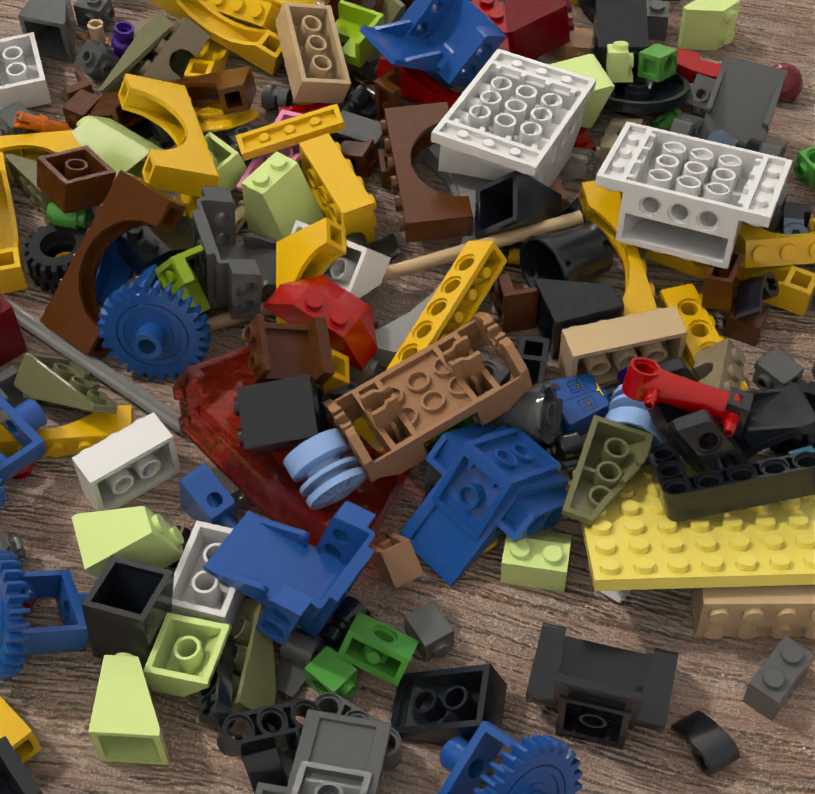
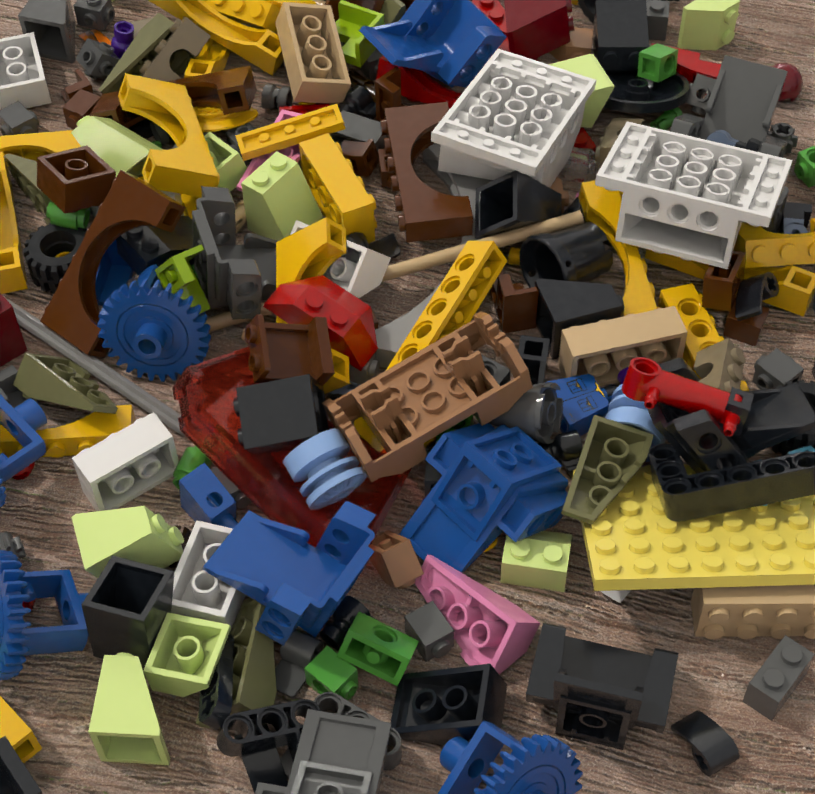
orange pin [14,111,69,133] -> none
tan pin [87,19,109,44] -> none
yellowish green brick [606,41,634,83] -> none
none -> bright green brick [173,446,213,490]
none -> bright pink wedge [415,555,540,675]
none -> dark grey gear [768,123,798,155]

